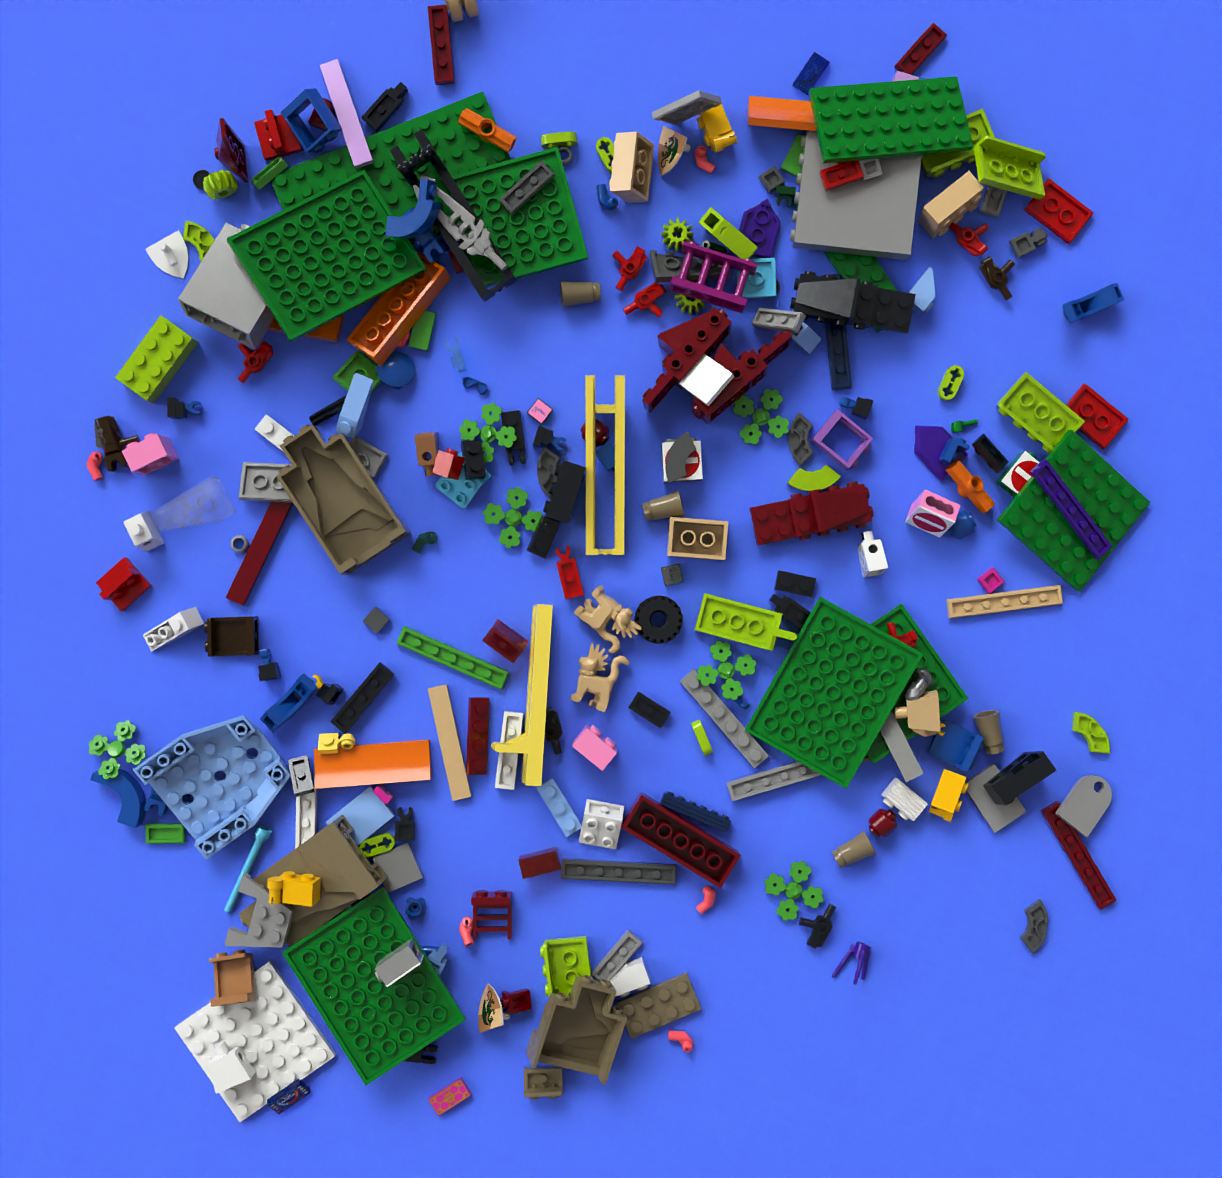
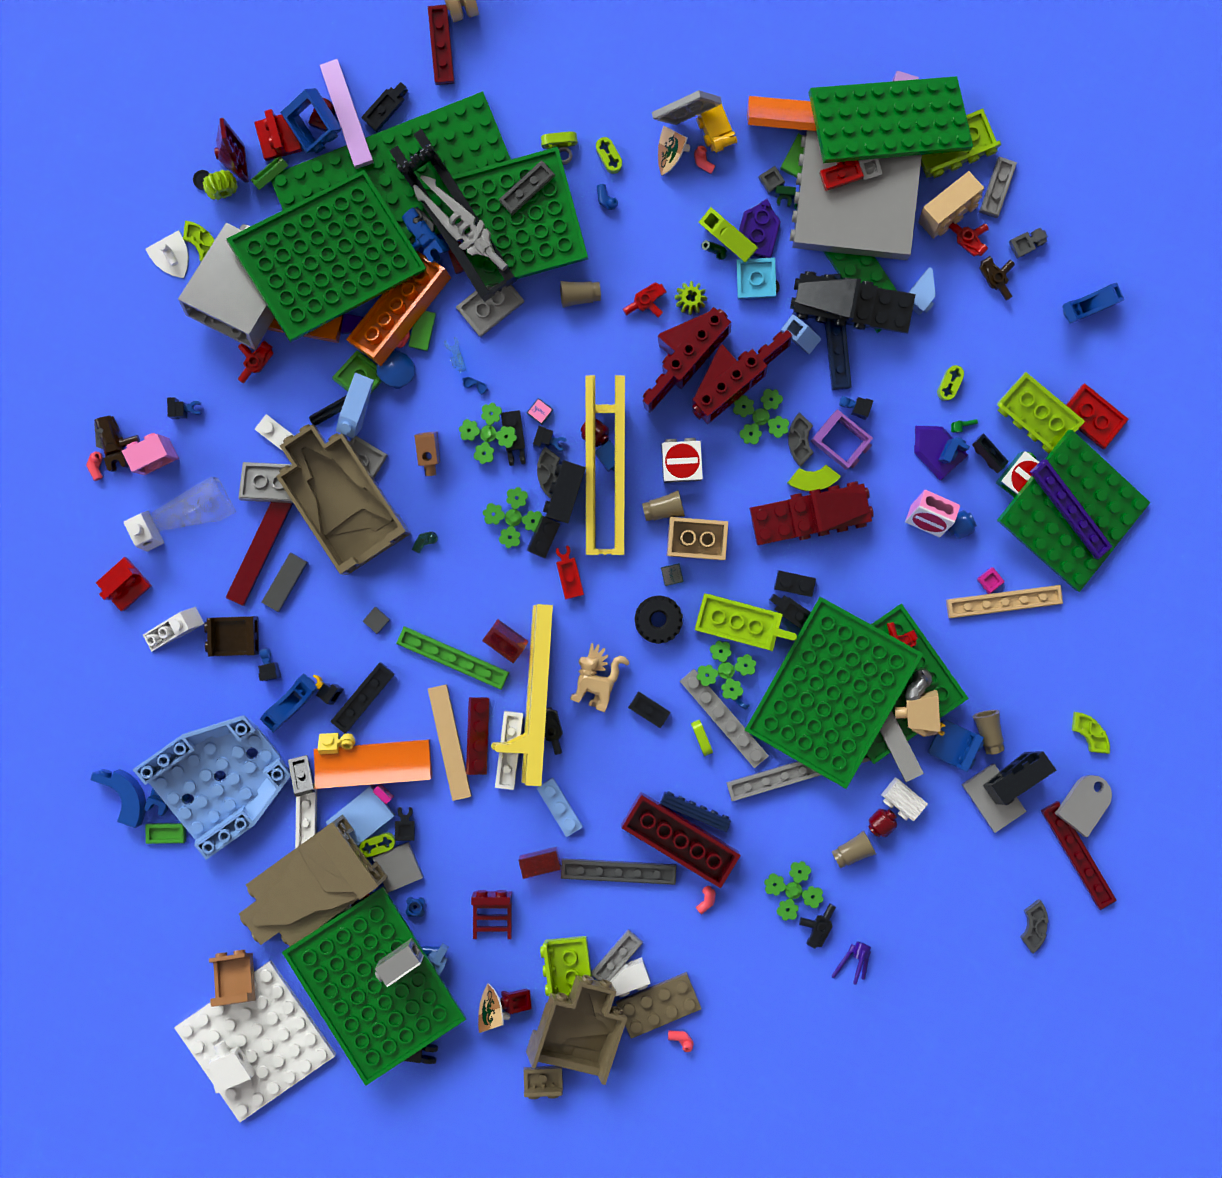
bright green plant [88,720,146,780] -> none
lime brick [115,315,199,404] -> none
medium azure piece [224,825,272,913] -> none
light grey wing [225,873,295,948] -> none
light grey piece [230,535,249,553] -> none
yellow hinge [267,871,321,907] -> none
clear blue tile [267,1079,311,1114] -> none
blue arch [385,178,441,239] -> none
dark pink tile [428,1077,471,1116] -> none
brick [432,448,465,480] -> none
medium azure bracket [436,452,492,508] -> none
orange piece [458,108,517,153] -> none
coral arm [459,917,474,947] -> none
black plate [460,440,486,480] -> none
bright pink brick [572,725,617,771] -> none
tan animal [574,585,642,654] -> none
white bracket [579,799,624,849] -> none
tan brick [609,132,654,203] -> none
red piece [612,246,647,292] -> none
dark grey wing [649,250,732,283] -> none
lime gear [661,218,694,252] -> none
dark grey tile [665,432,696,483] -> none
magenta fence [669,241,758,313] -> none
white tile [679,354,734,406] -> none
light grey tile [751,308,806,333] -> none
clear blue tile [792,52,830,96] -> none
white torso [858,531,888,578] -> none
dark red tile [894,23,947,75] -> none
yellow hinge [929,769,969,823] -> none
orange piece [946,460,995,514] -> none
lime bracket [973,136,1046,200] -> none
red tile [1024,178,1093,245] -> none
none -> dark grey tile [261,553,308,612]
none -> dark purple tile [341,314,363,334]
none -> light grey tile [456,285,525,338]

